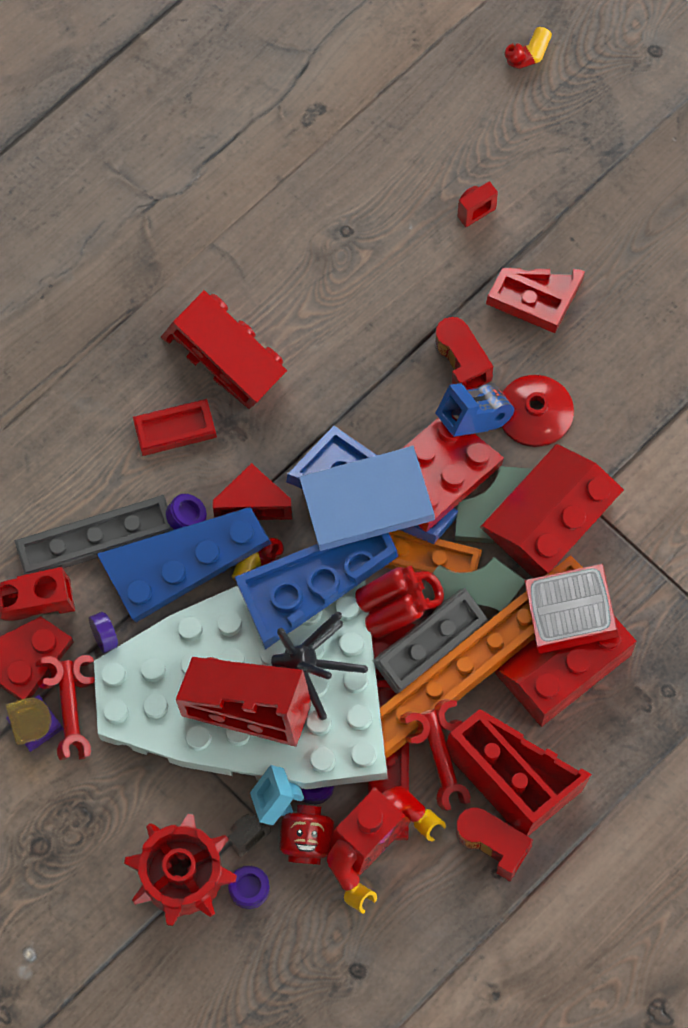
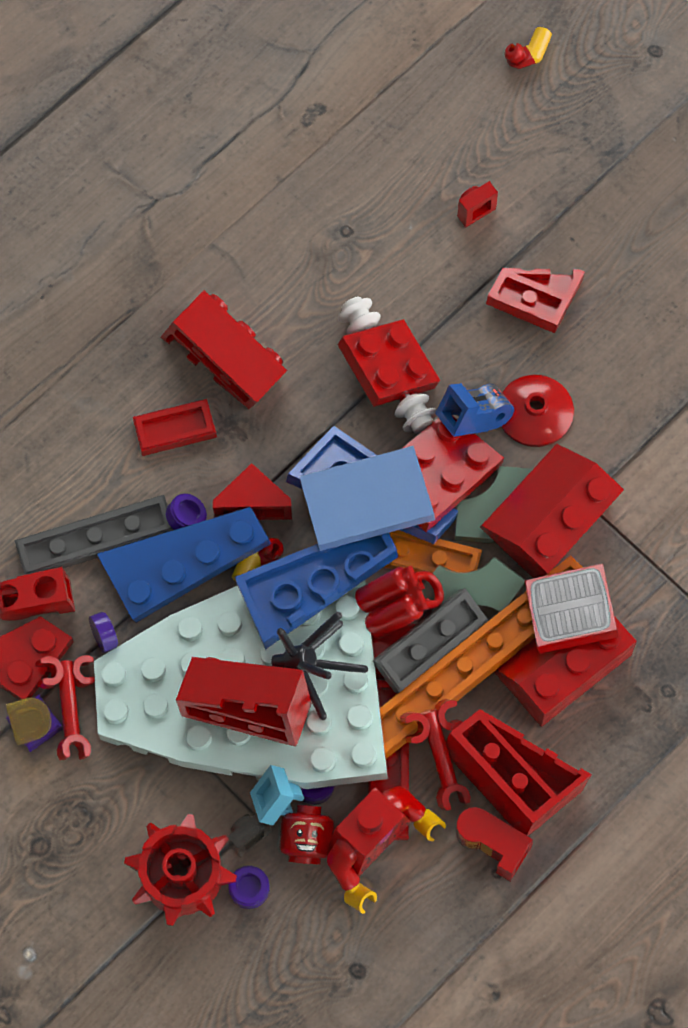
red leg [435,317,494,390] -> none
none -> red plate [337,297,440,434]

